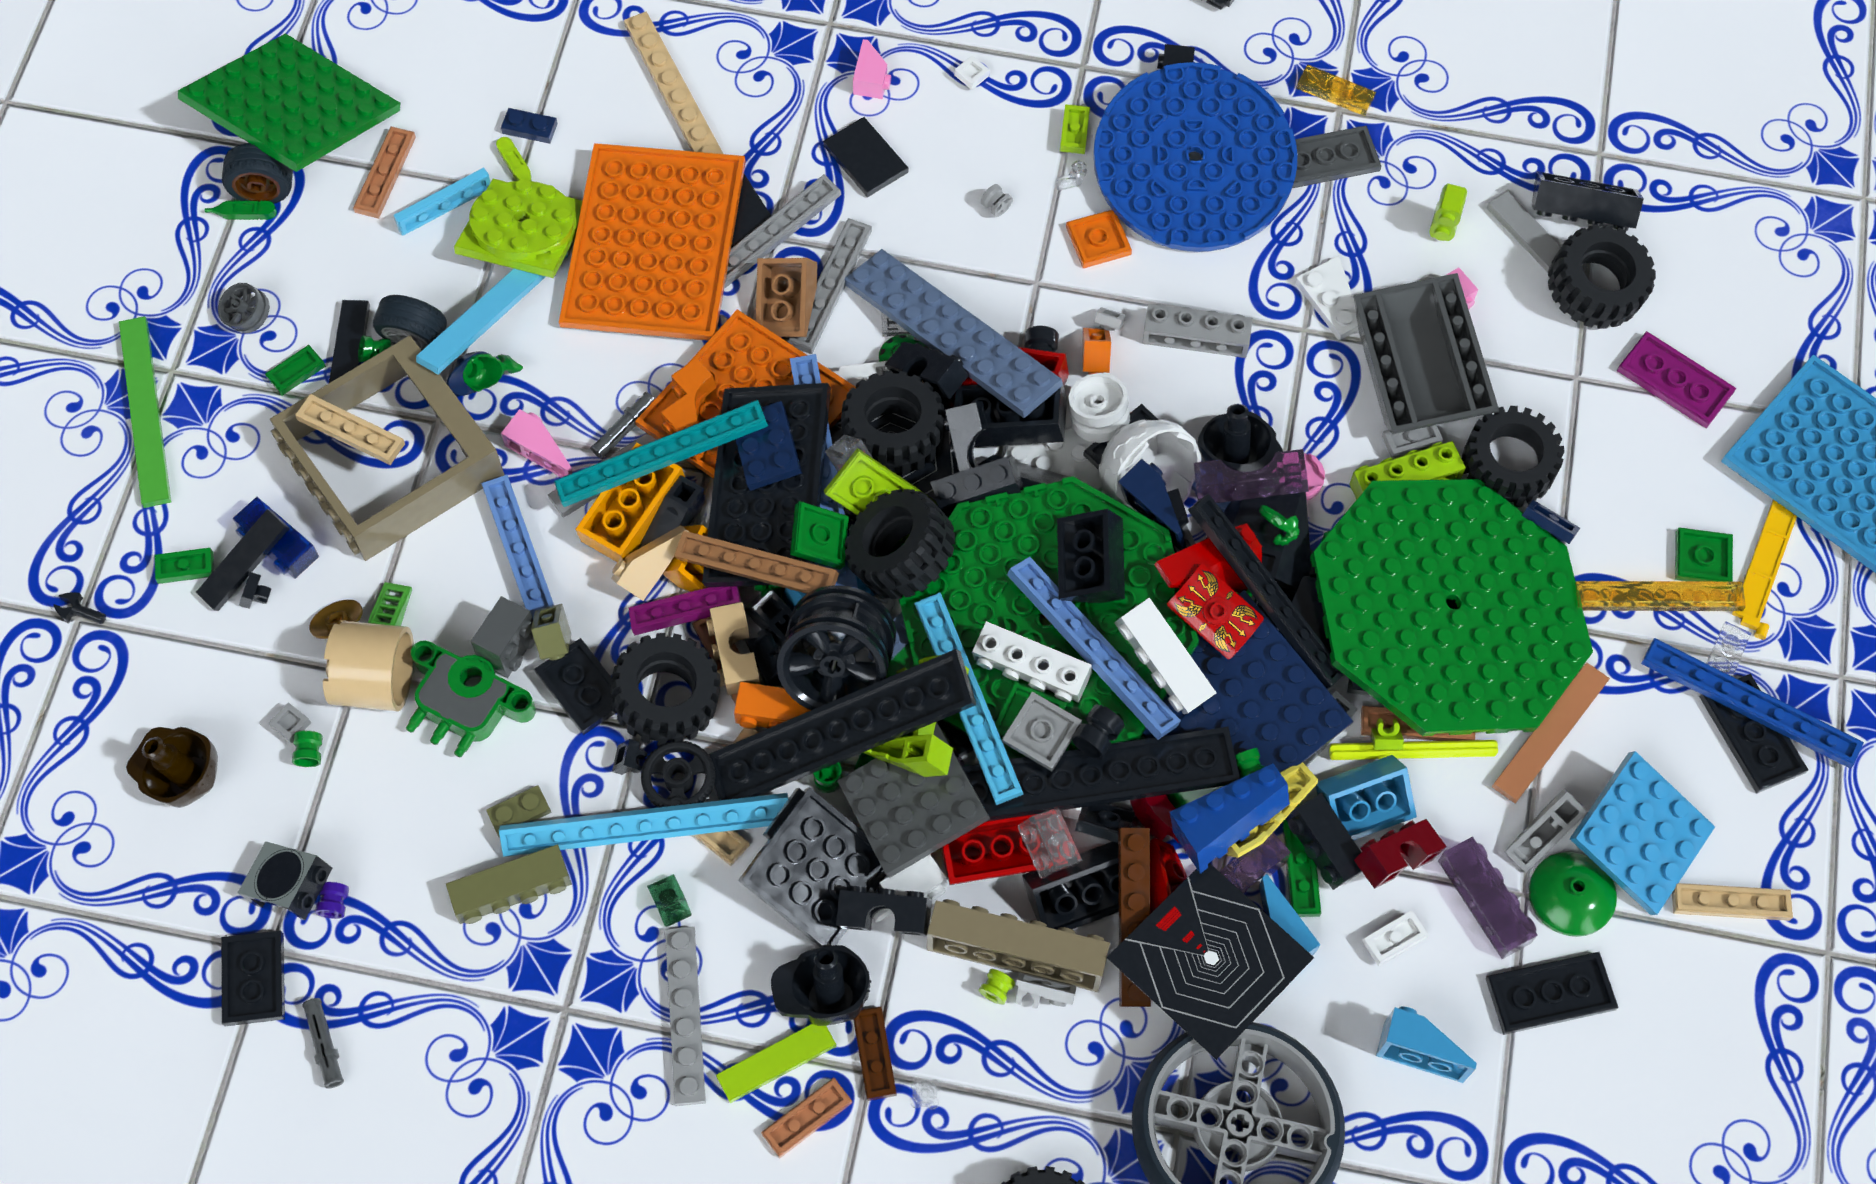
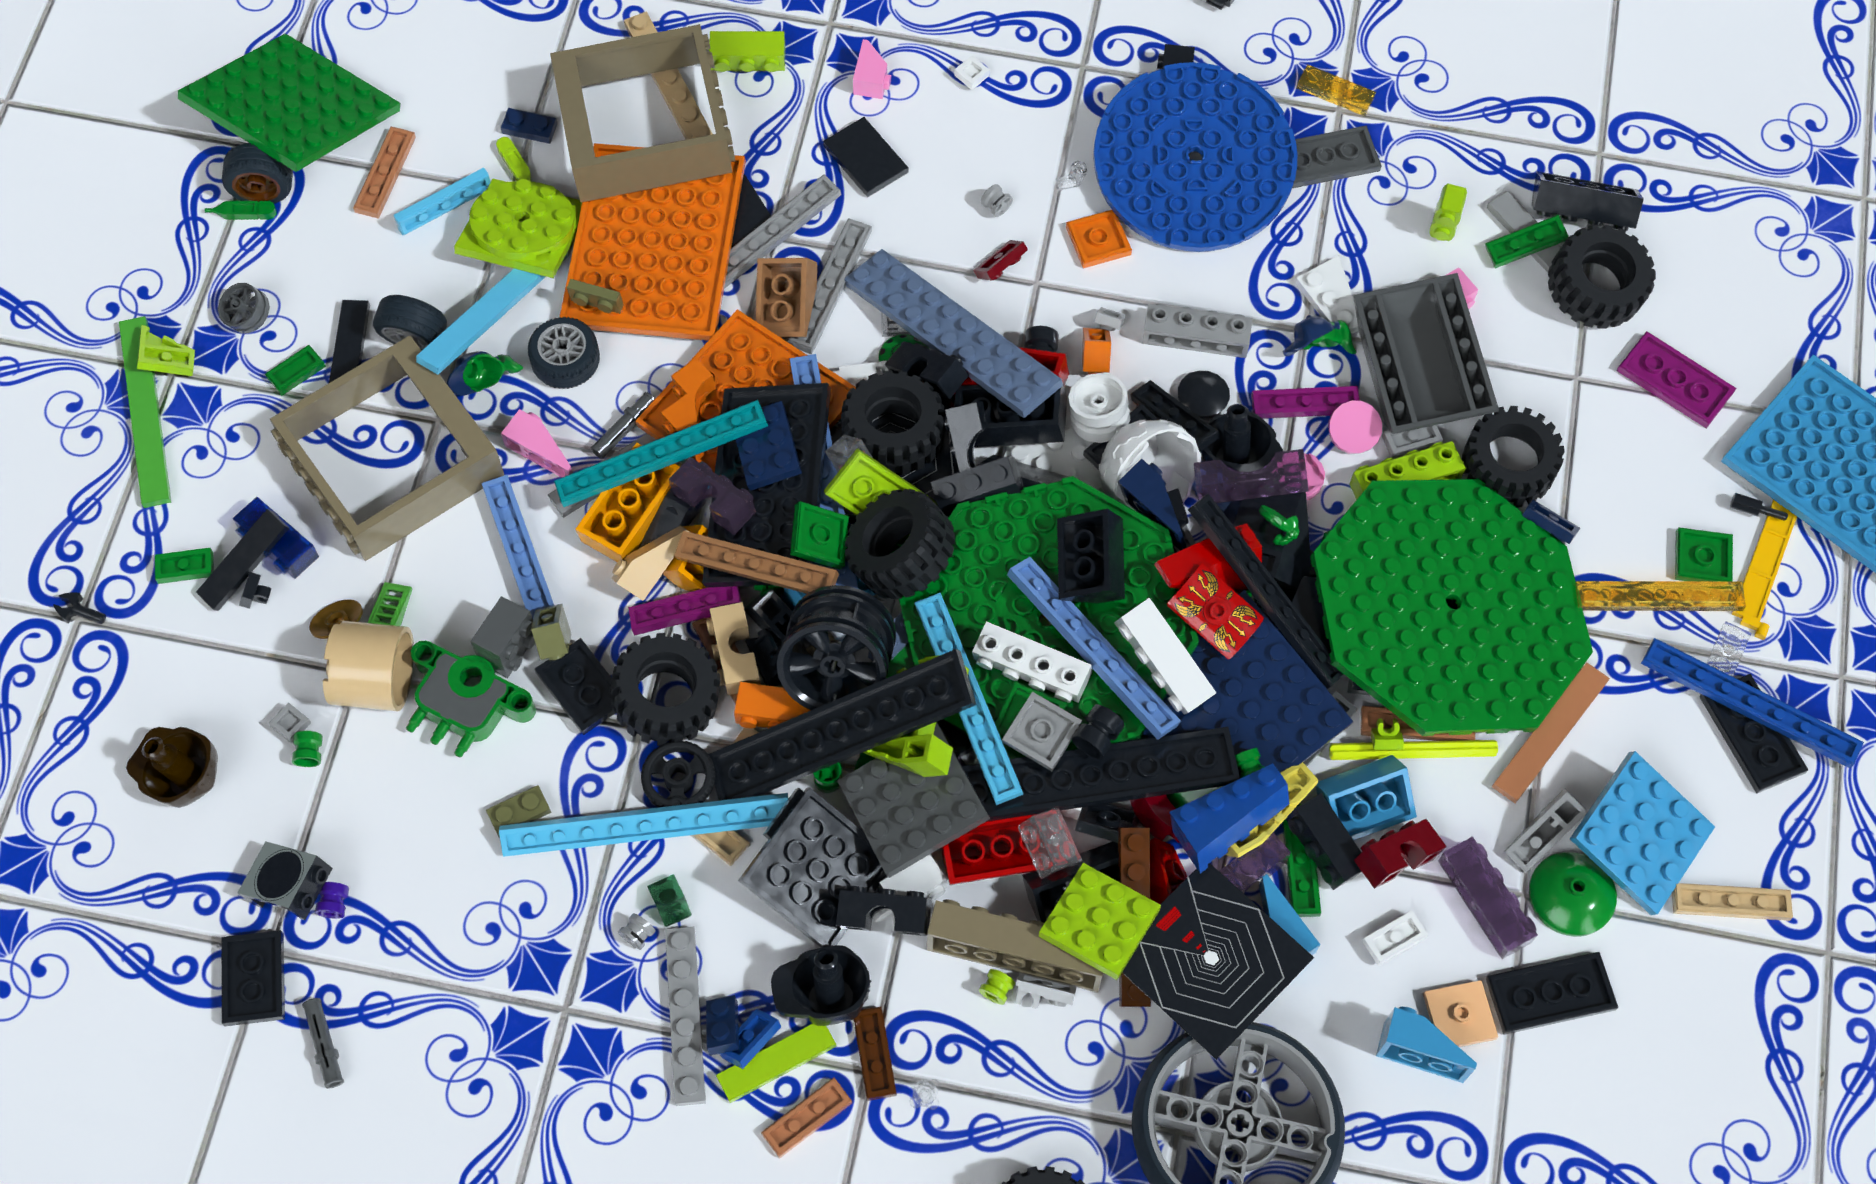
tan plate [295,394,405,465] -> none
green wheel [358,336,391,362] -> none
olive brick [446,844,572,924] -> none
black tile [612,739,648,775] -> none
lime plate [1060,104,1090,154] -> none
none -> lime wing [137,325,195,376]
none -> black wheel [528,317,600,389]
none -> dark tan door [550,24,735,202]
none -> olive plate [567,279,624,314]
none -> light grey wheel [618,913,656,950]
none -> clear purple arch [668,457,756,535]
none -> dark blue plate [706,995,739,1056]
none -> lime brick [709,31,786,72]
none -> blue plate [720,1009,781,1069]
none -> dark red plate [973,240,1028,281]
none -> lime plate [1038,863,1161,980]
none -> black tile [1130,380,1220,452]
none -> black dish [1178,371,1230,418]
none -> magenta plate [1251,386,1360,419]
none -> hair [1282,315,1357,356]
none -> bright pink tile [1328,400,1382,454]
none -> light nougat plate [1423,980,1498,1047]
none -> green tile [1485,215,1569,269]
none -> black axle [1730,493,1788,521]

